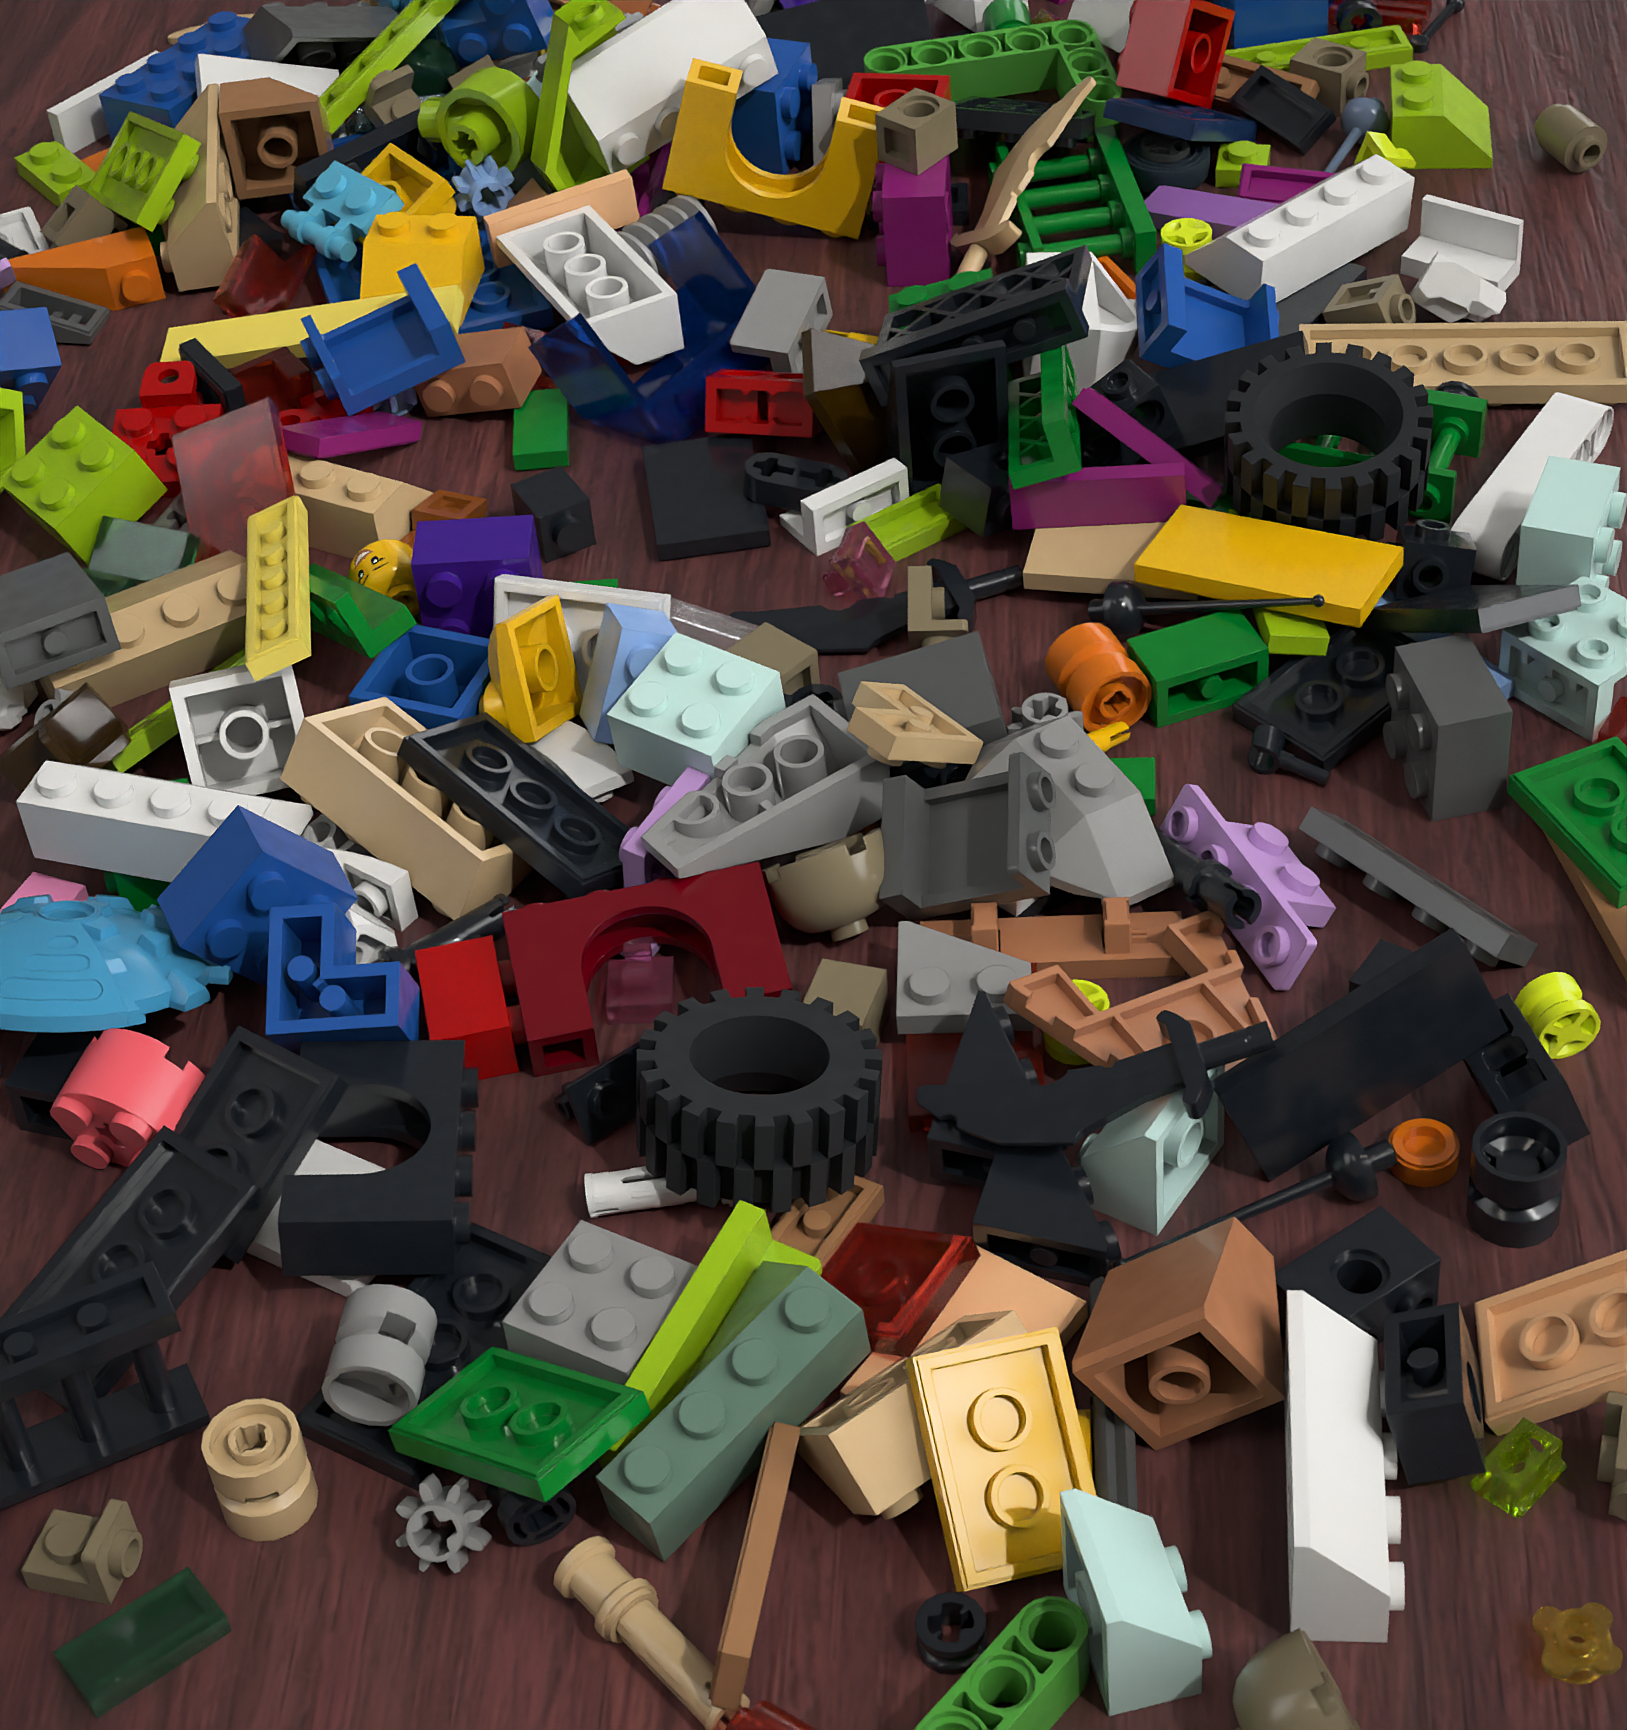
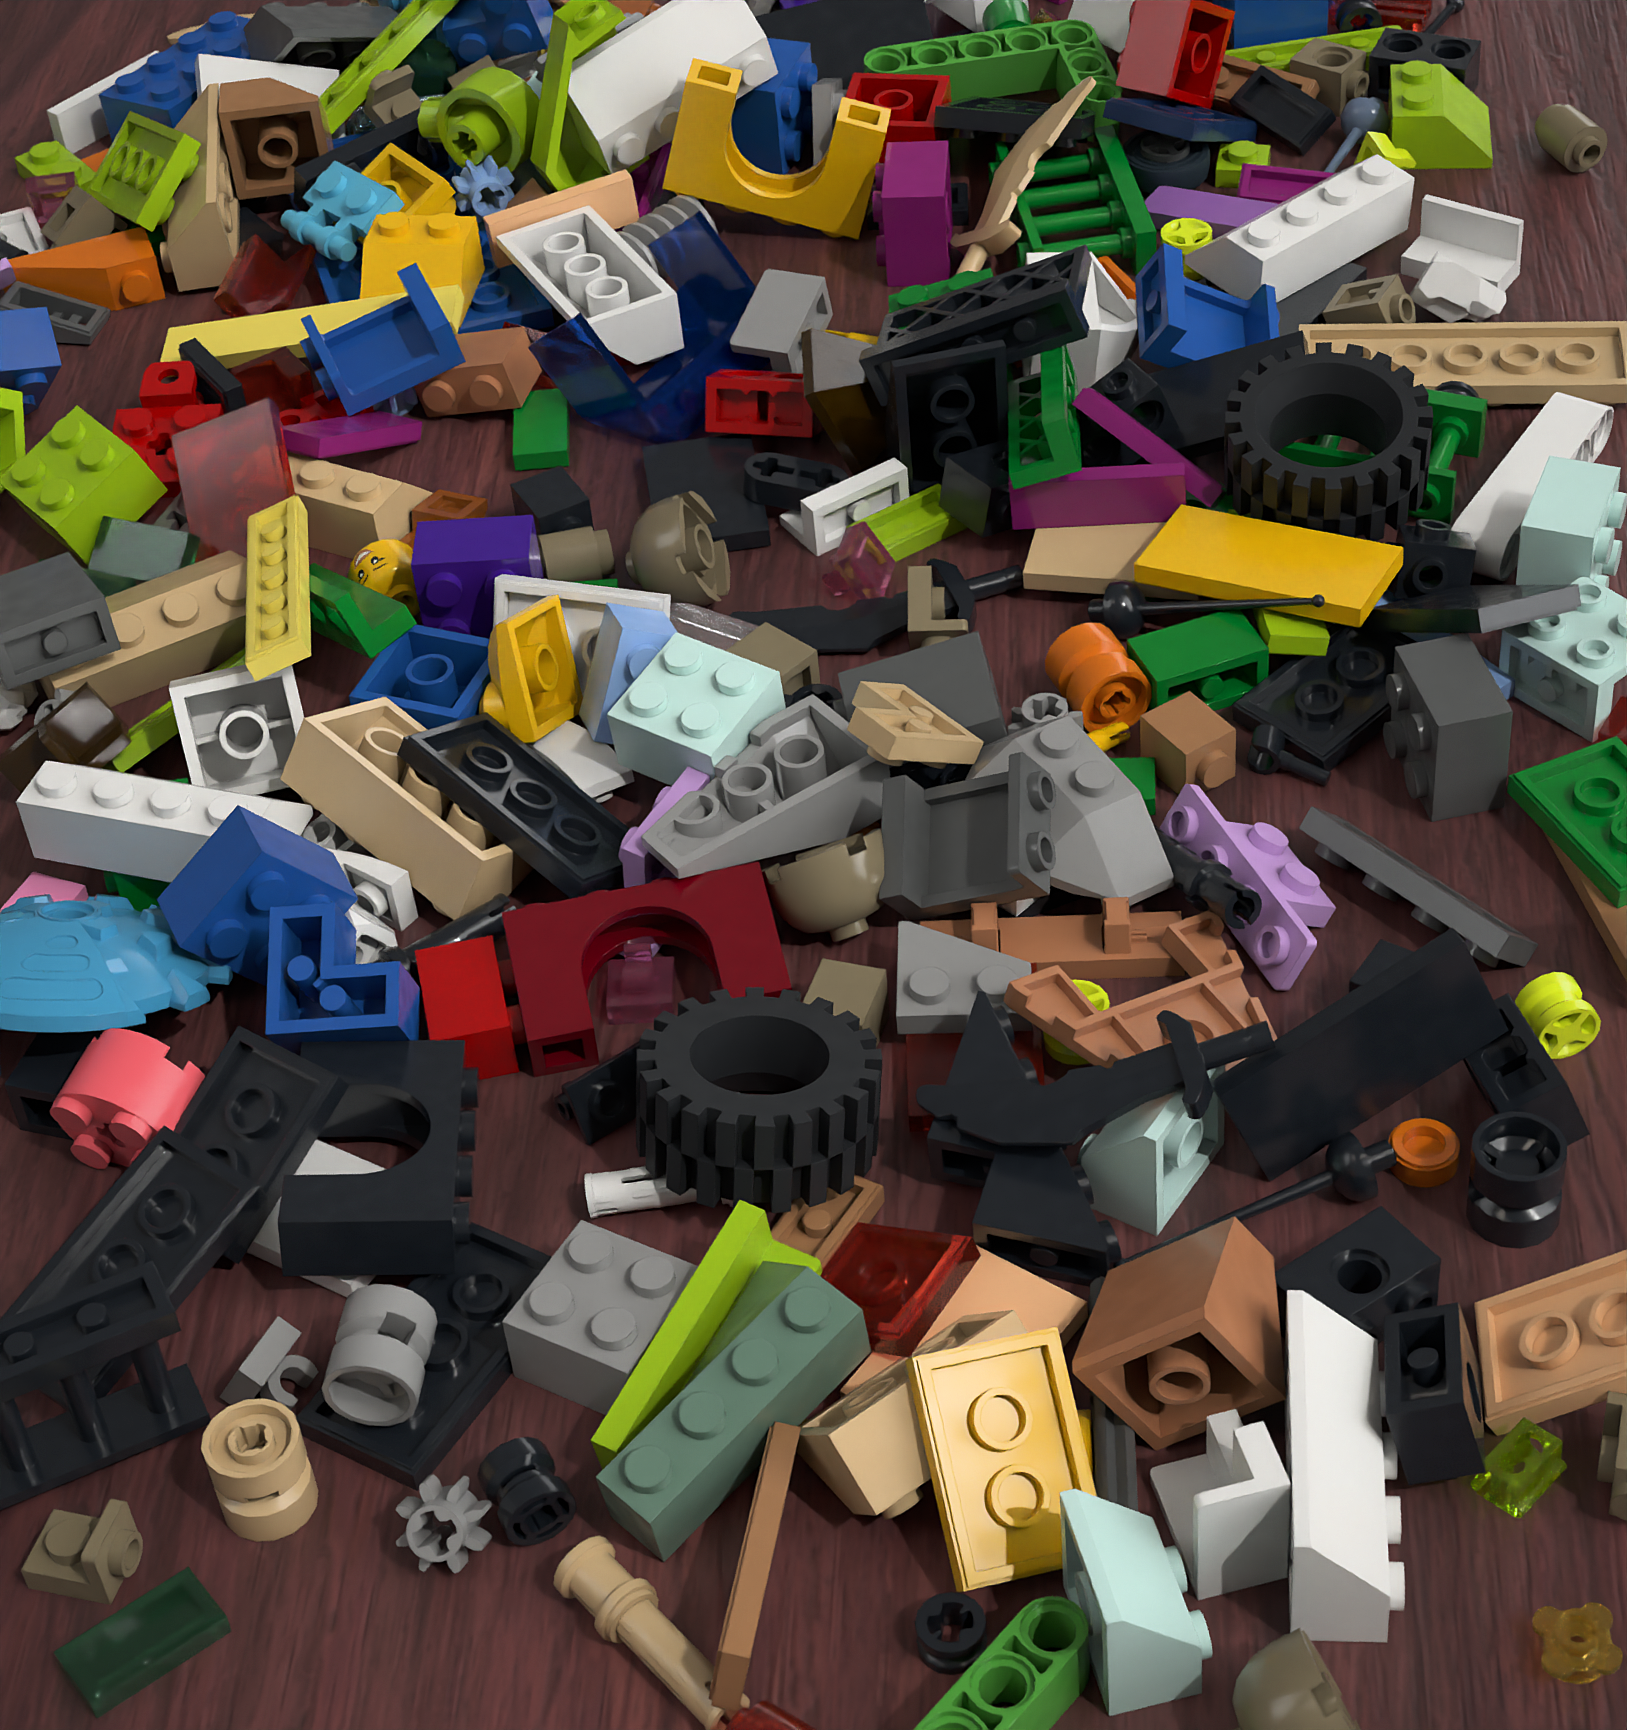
green tile [388,1346,651,1503] -> none
dark tan brick [875,88,958,175] -> none
none -> clear pink tile [25,171,79,224]
none -> light grey tile [219,1316,318,1410]
none -> dark tan brick [538,526,615,582]
none -> dark tan cylinder [625,491,730,610]
none -> medium nougat brick [1140,691,1236,795]
none -> white panel [1150,1409,1291,1600]
none -> black brick [1367,27,1481,103]

